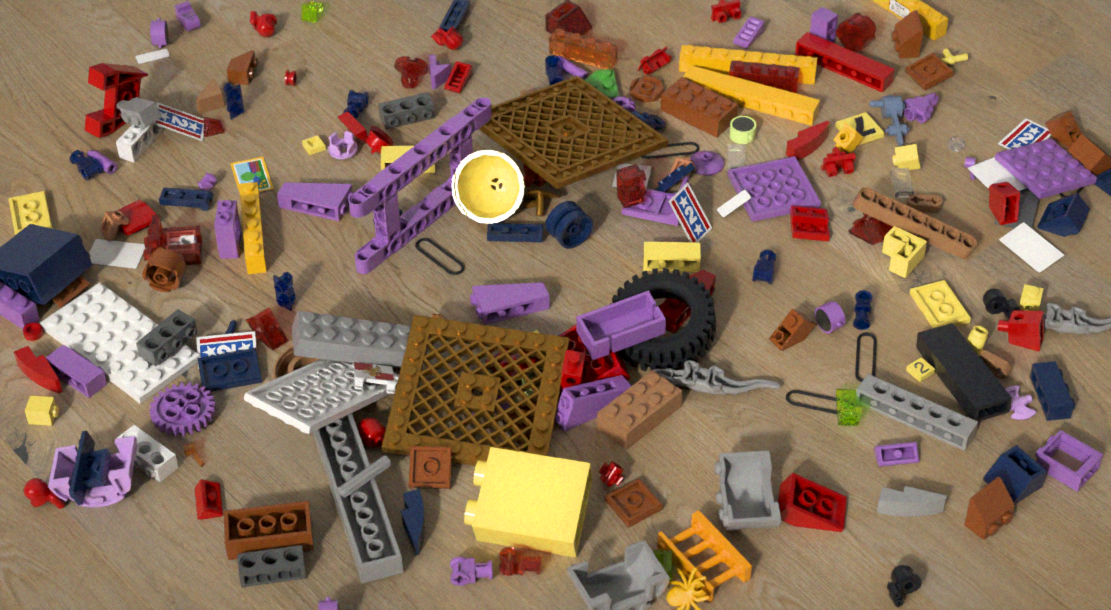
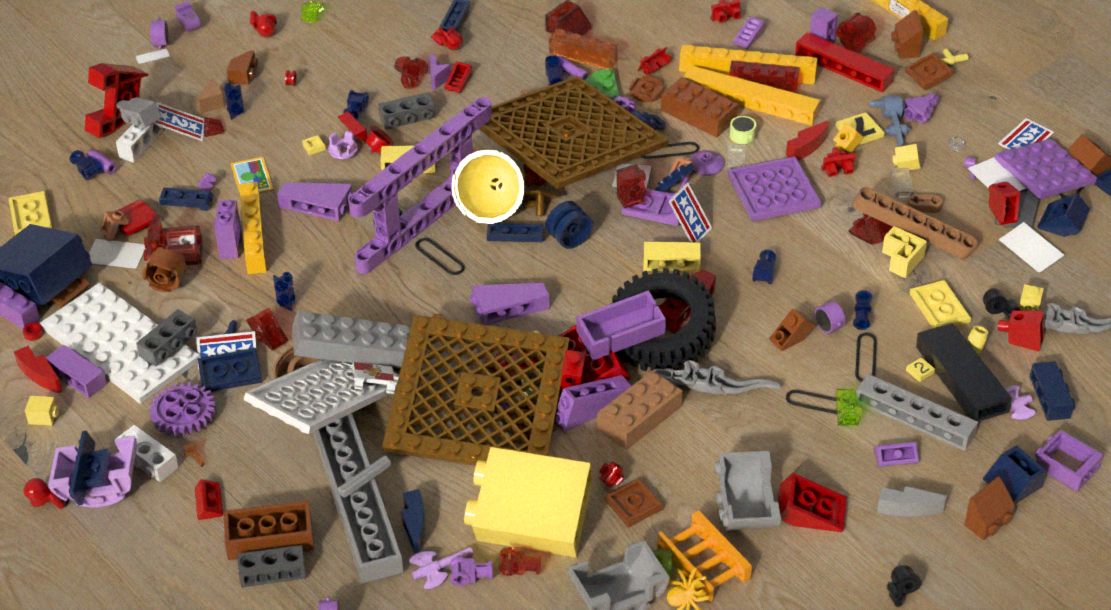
red head [357,418,386,448] -> none
dark orange tile [409,446,452,489] -> none
white sticker [717,190,751,217] -> none
red slope [790,205,830,242] -> none
medium nougat beam [978,350,1012,379] -> none
dark orange slope [1045,111,1082,148] -> none
none -> lavender piece [409,547,473,589]

